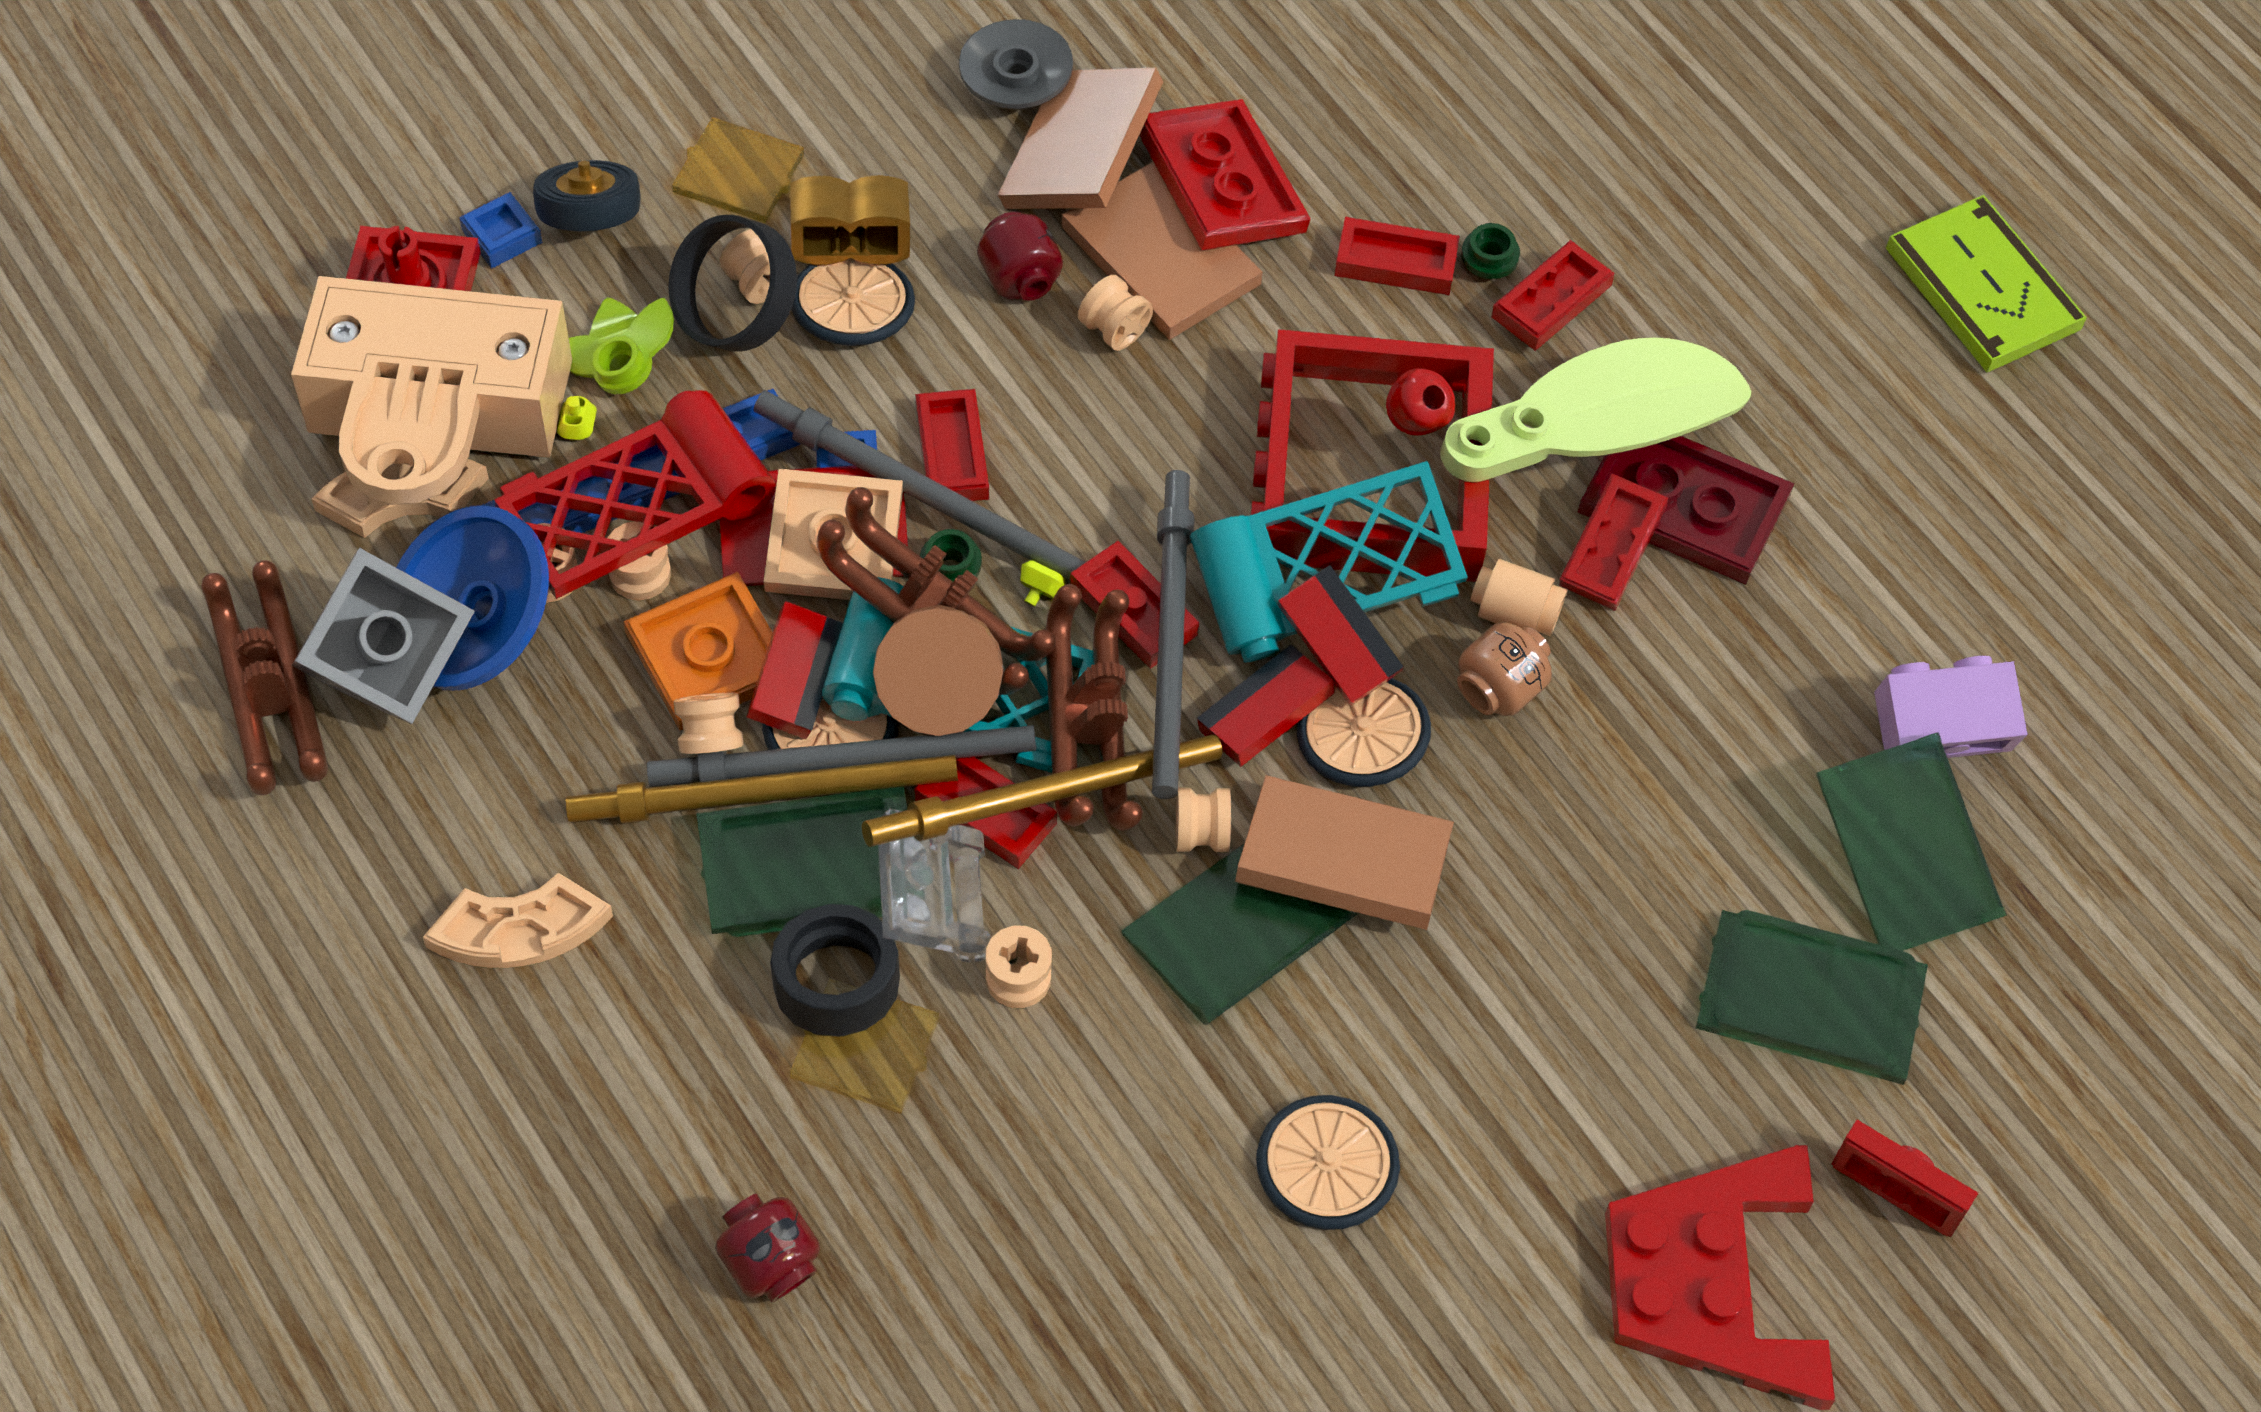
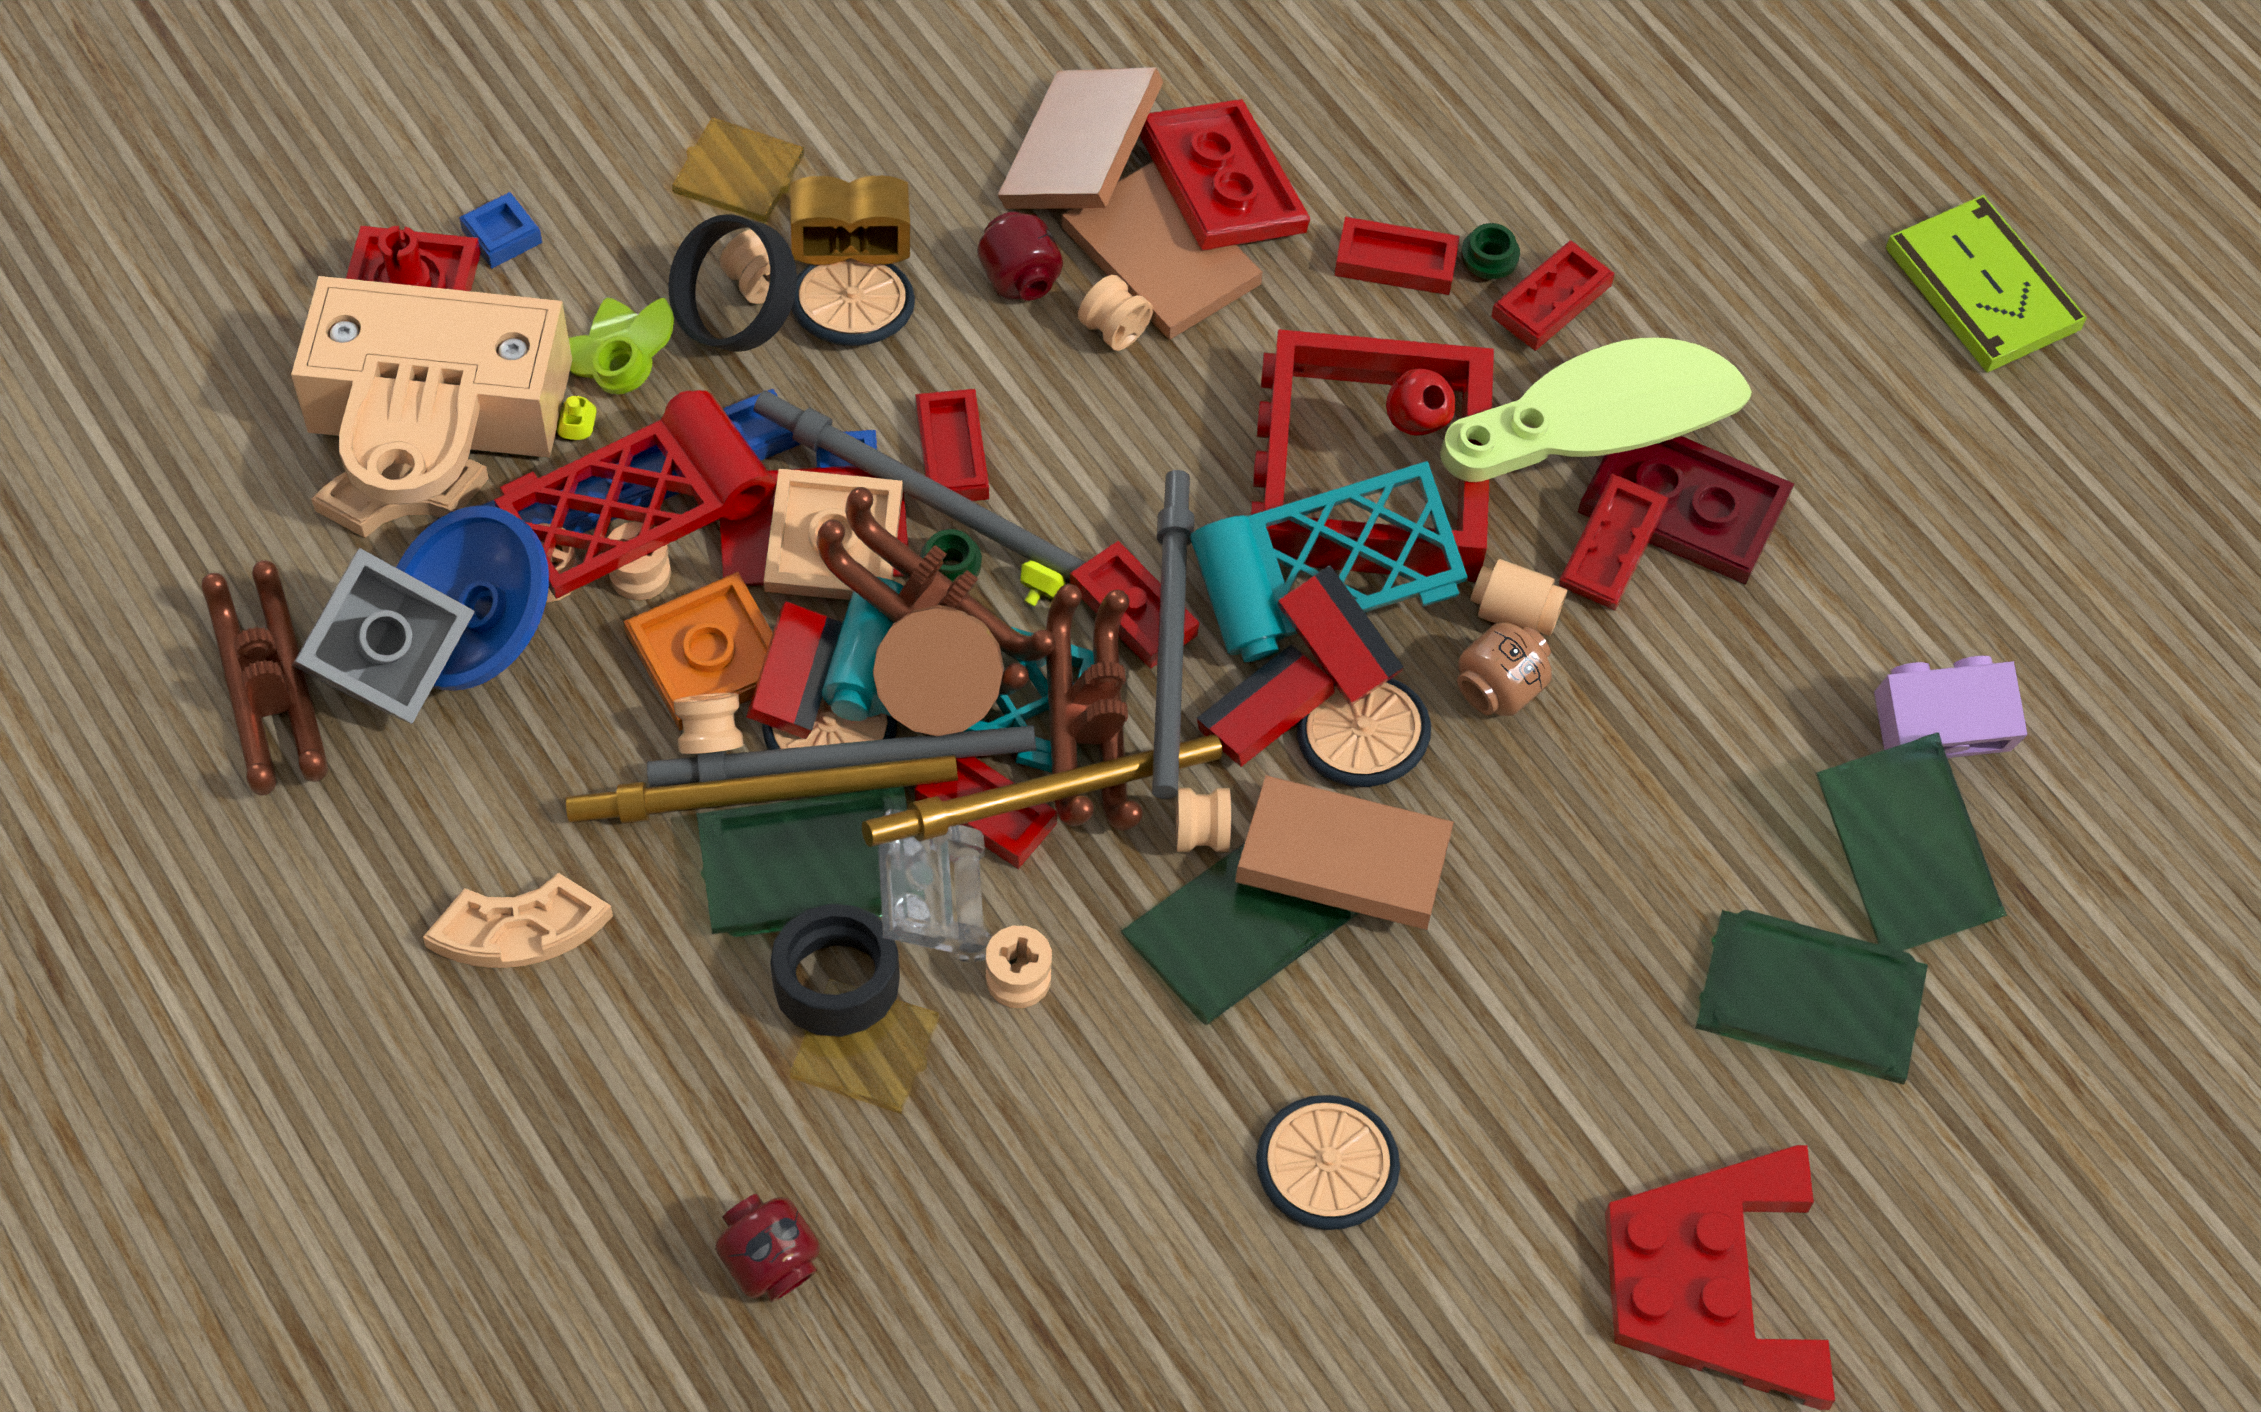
black wheel [533,160,641,232] -> none
dark grey dish [959,19,1073,109] -> none
red plate [1831,1119,1978,1237] -> none

